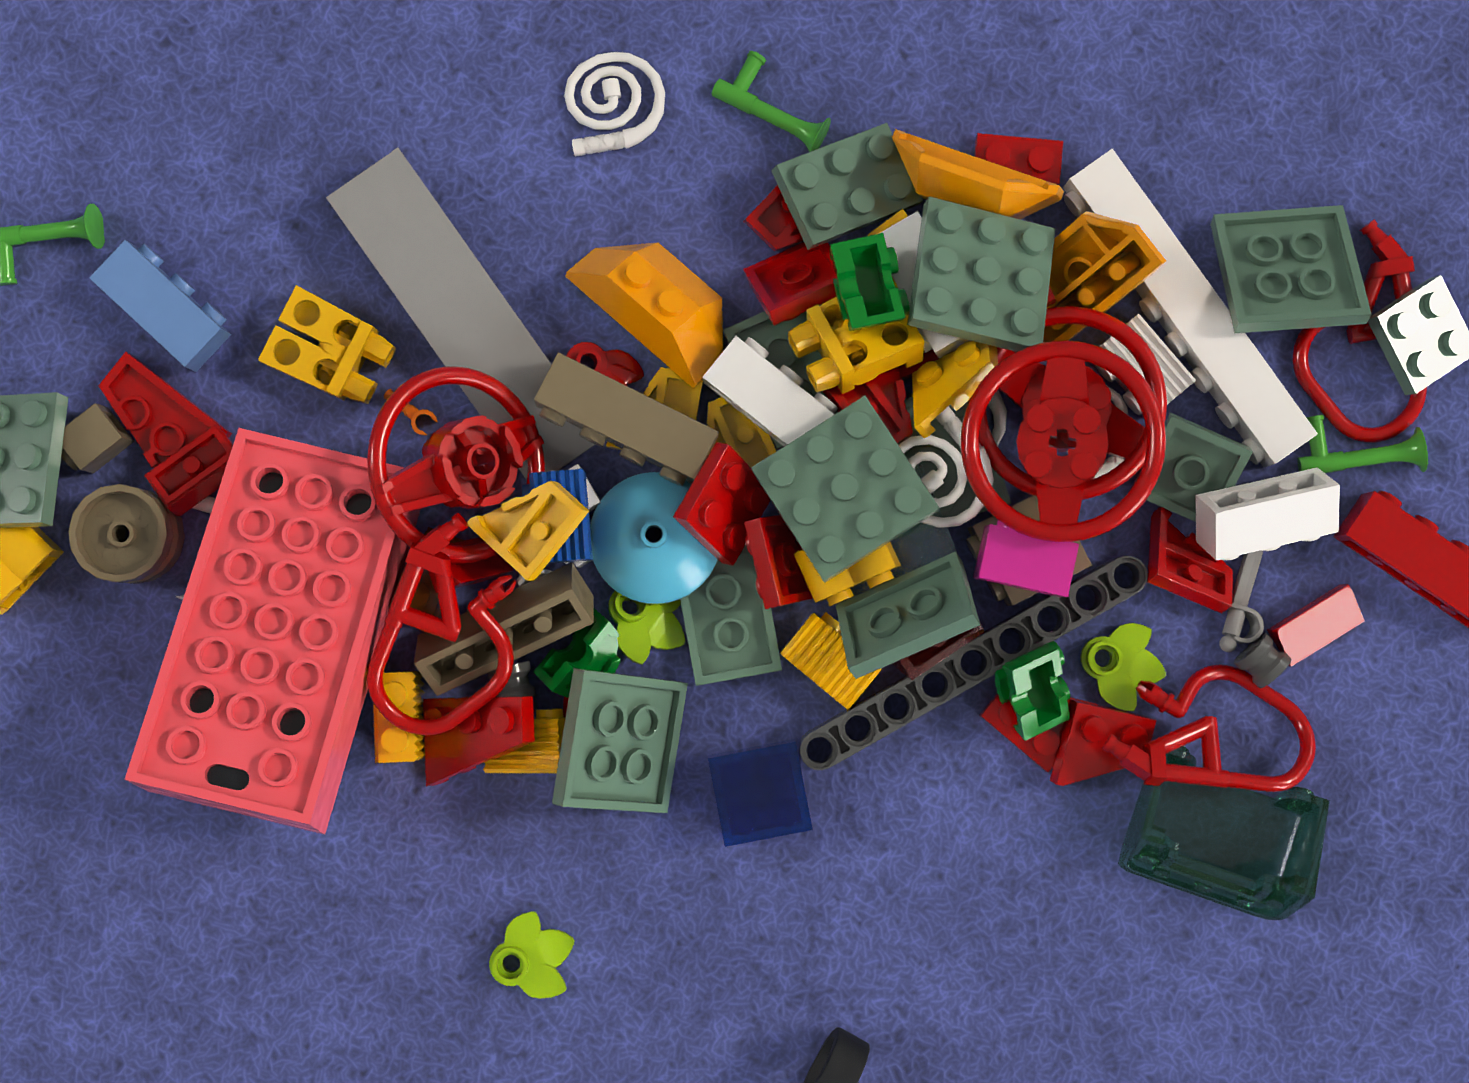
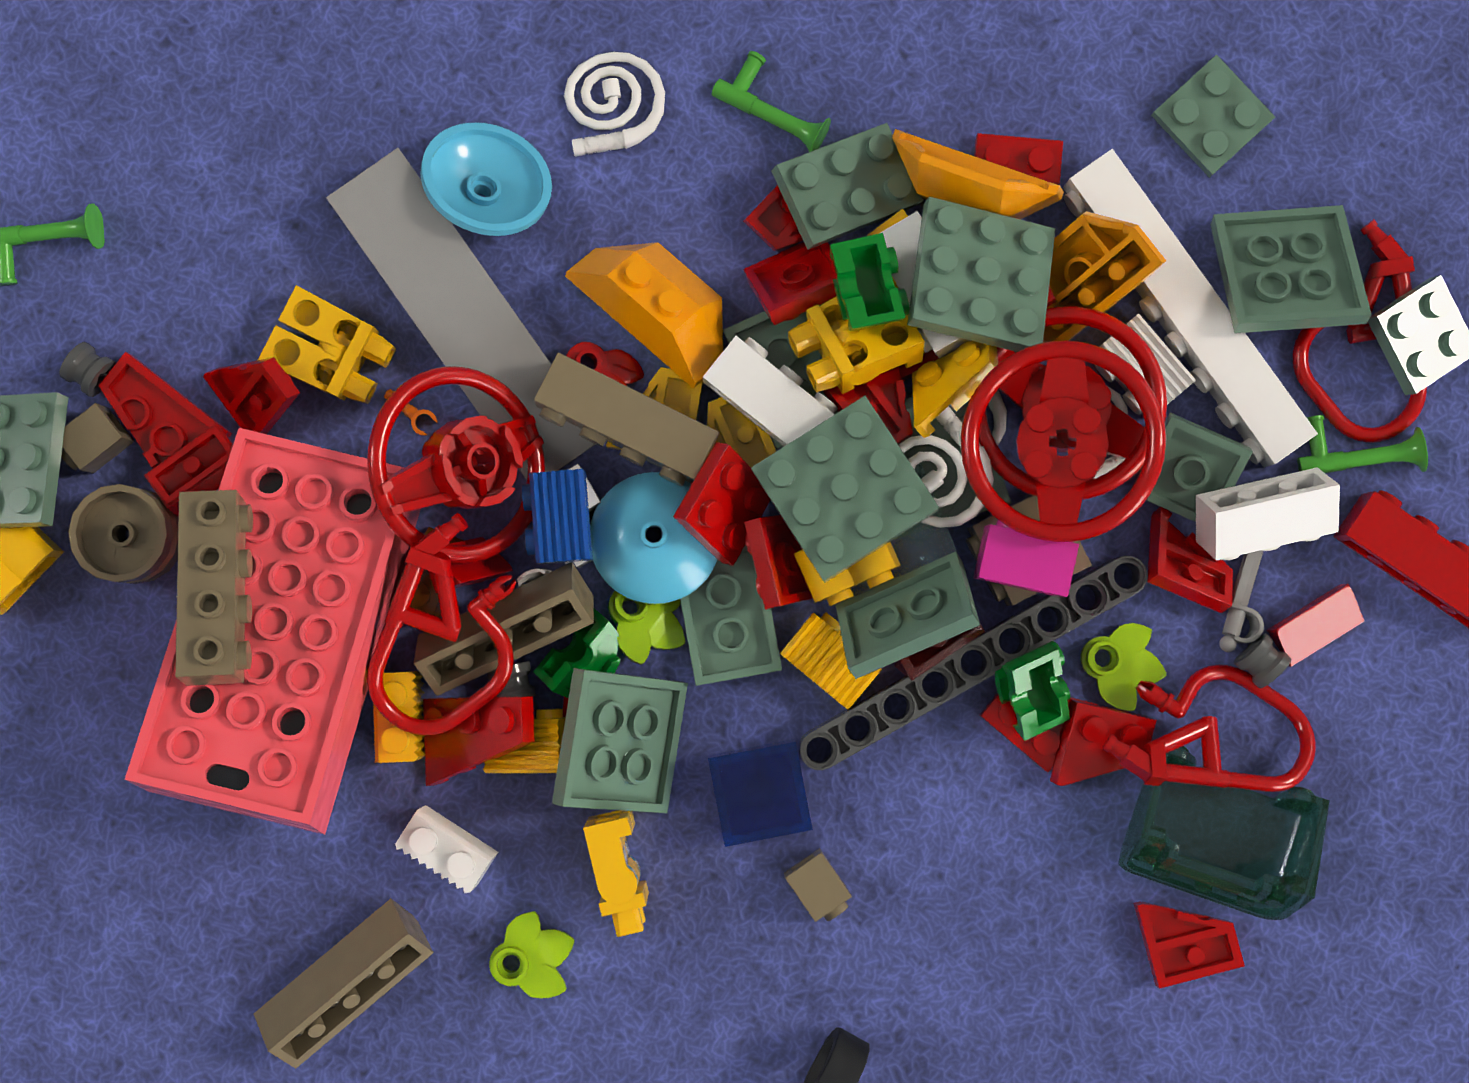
medium blue brick [89,240,232,372] -> none
yellow wing [467,481,589,581] -> none
none -> dark grey wheel [59,342,116,397]
none -> dark tan brick [175,490,253,686]
none -> red wing [203,357,300,434]
none -> dark tan brick [254,898,434,1069]
none -> white brick [395,805,498,894]
none -> medium azure dish [420,123,552,236]
none -> yellow hips [583,810,649,937]
none -> dark tan brick [784,848,852,922]
none -> red wing [1133,901,1245,989]
none -> sand green plate [1151,54,1275,178]

